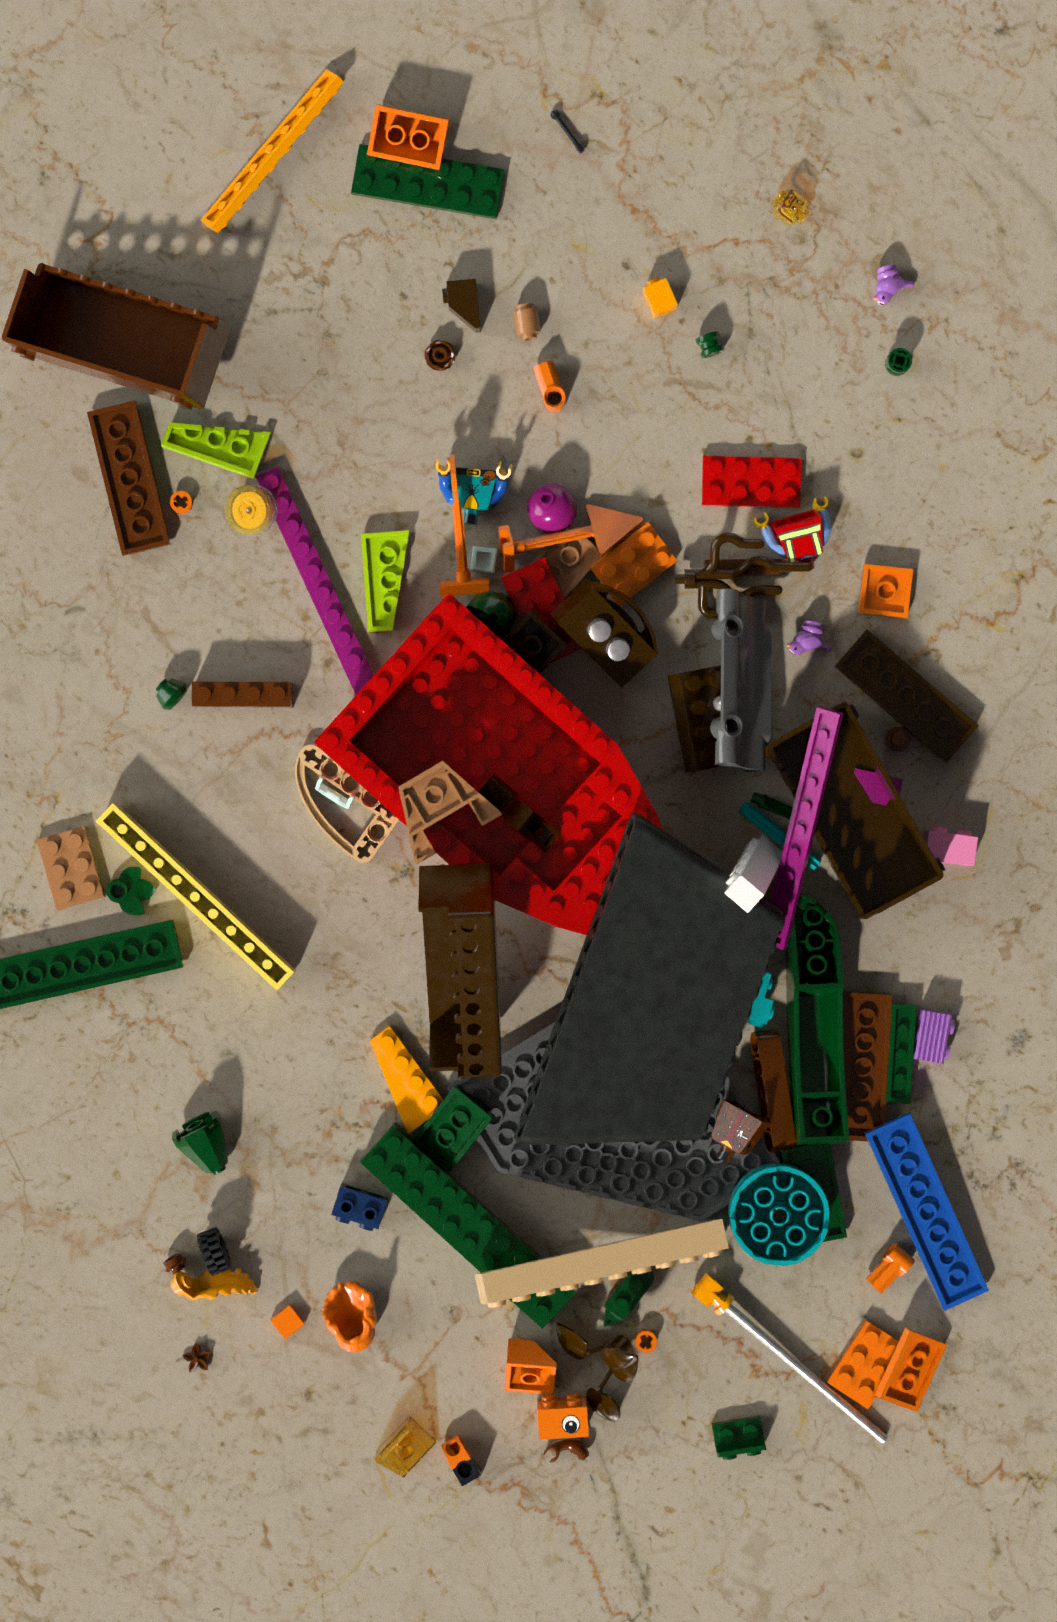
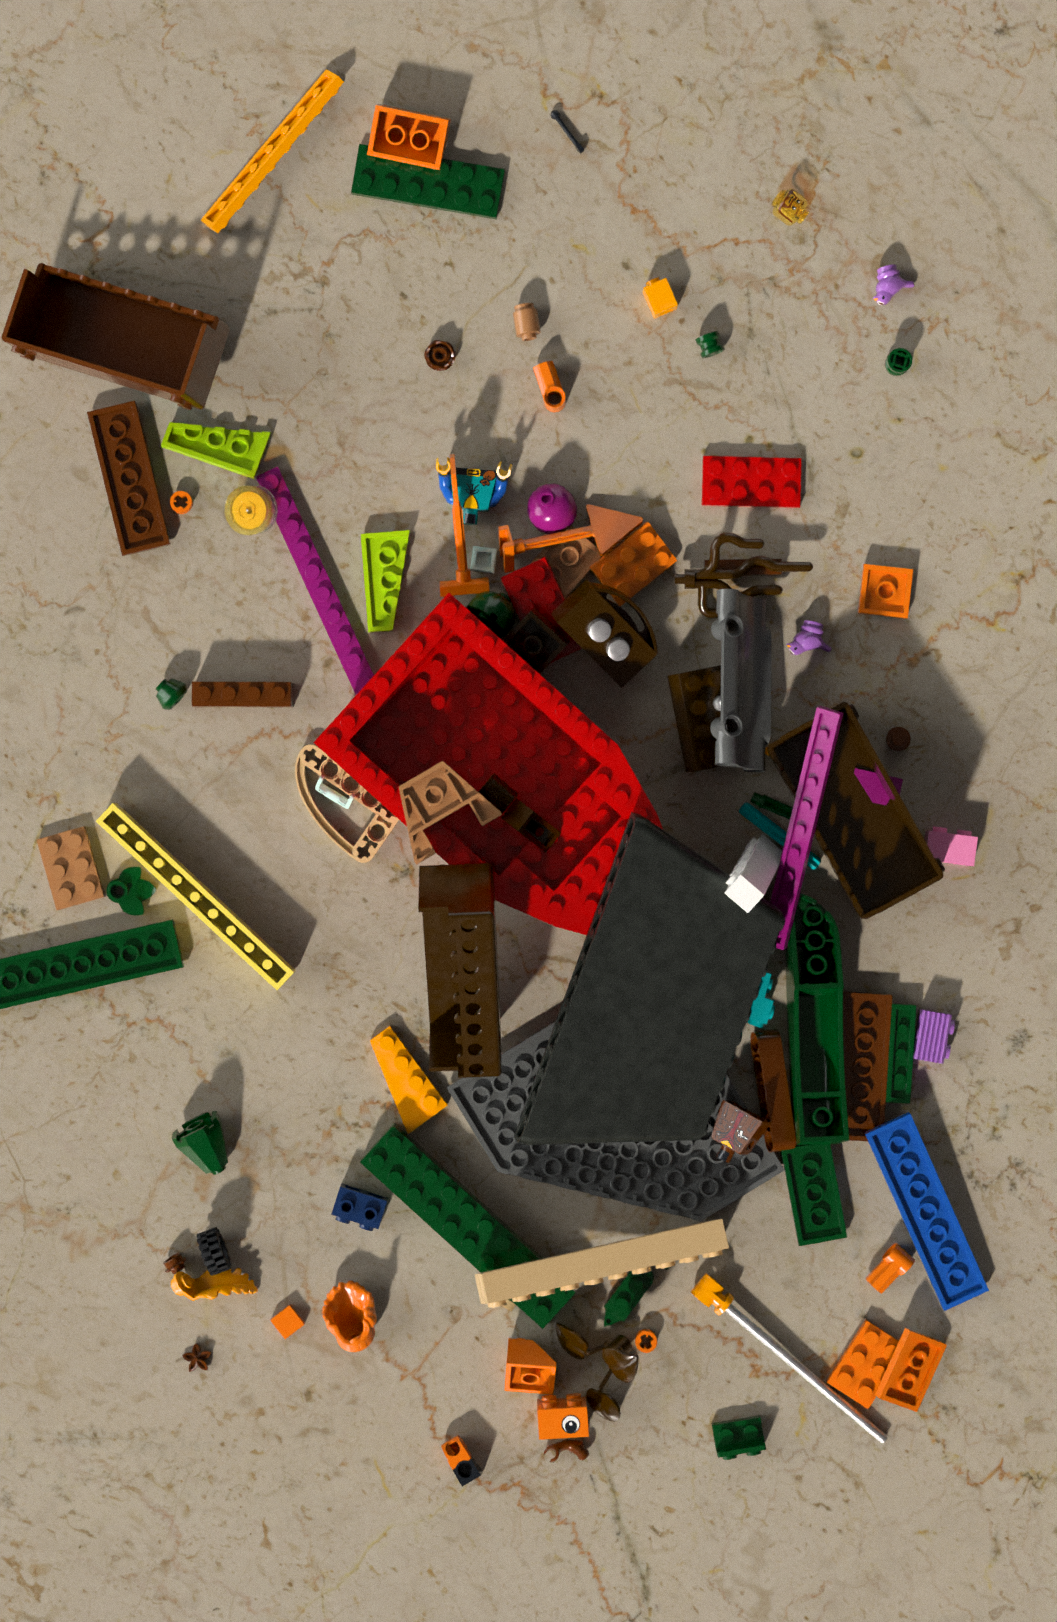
clear yellow slope [374,1415,437,1478] -> none
dark green plate [413,1084,495,1172] -> none
dark brown slope [442,279,480,332] -> none
teal brick [728,1163,830,1266] -> none
torso [754,496,832,569] -> none
dark brown plate [834,629,979,763] -> none

